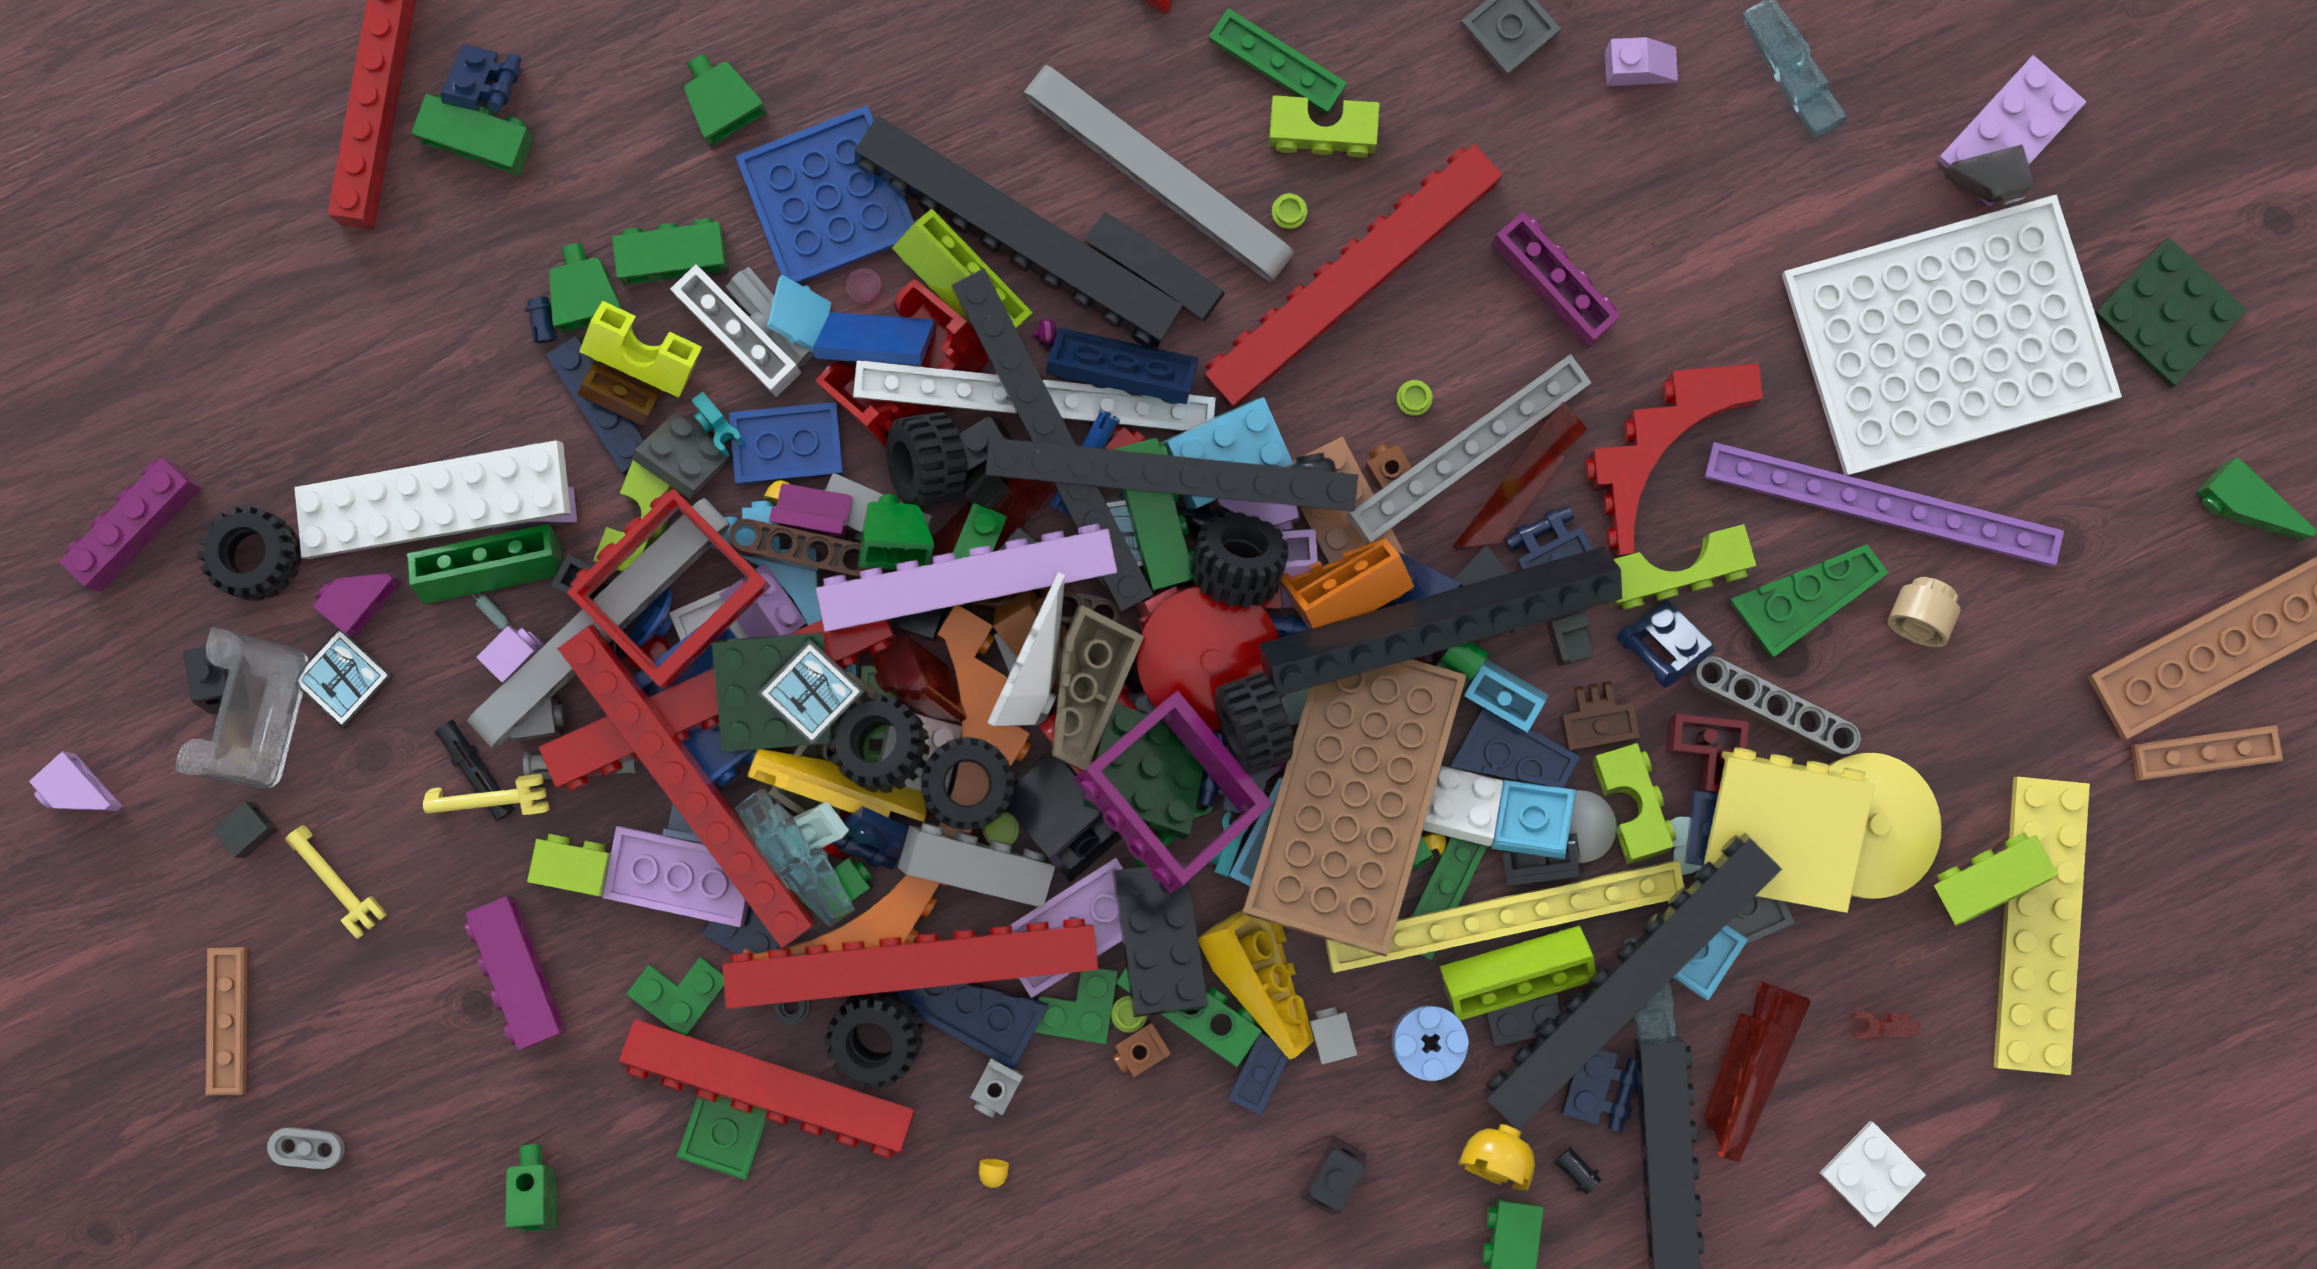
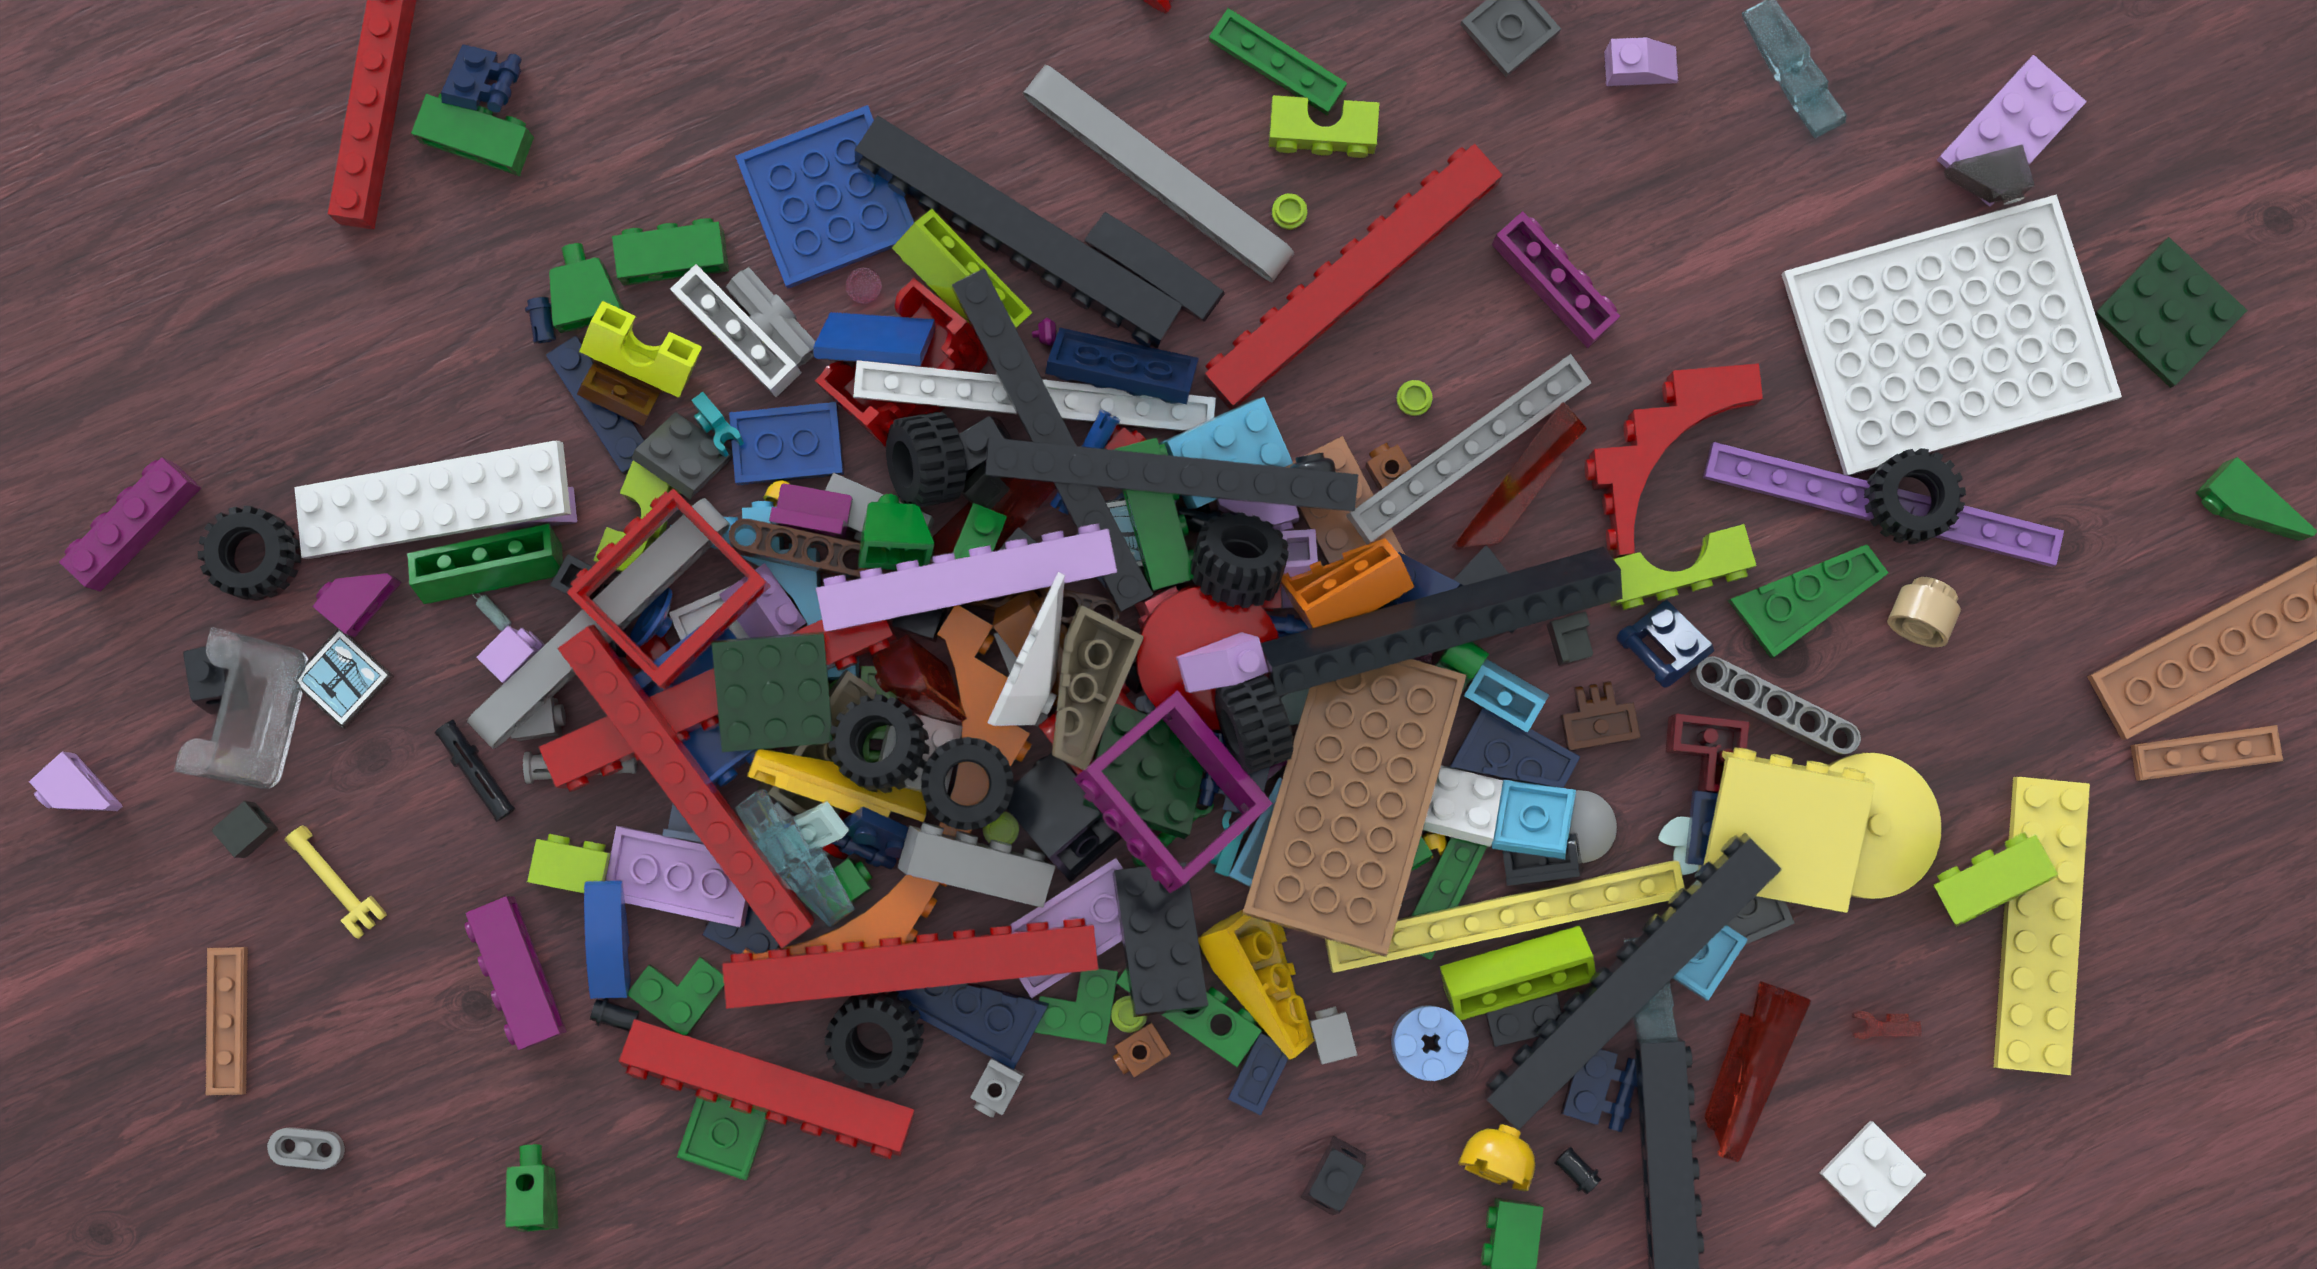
light yellow hinge [423,774,549,815] -> none
green torso [684,54,767,147] -> none
tile [758,639,864,744] -> none
medium azure piece [767,275,832,353] -> none
black plate [773,1000,810,1025] -> none
yellow hinge [979,1159,1009,1188] -> none
dark blue plate [1504,506,1593,570] -> none
lime arch [1592,743,1676,865] -> none
none -> blue slope [584,881,631,999]
none -> black pin [590,998,640,1033]
none -> lavender slope [1176,632,1269,692]
none -> black tyre [1864,448,1966,544]

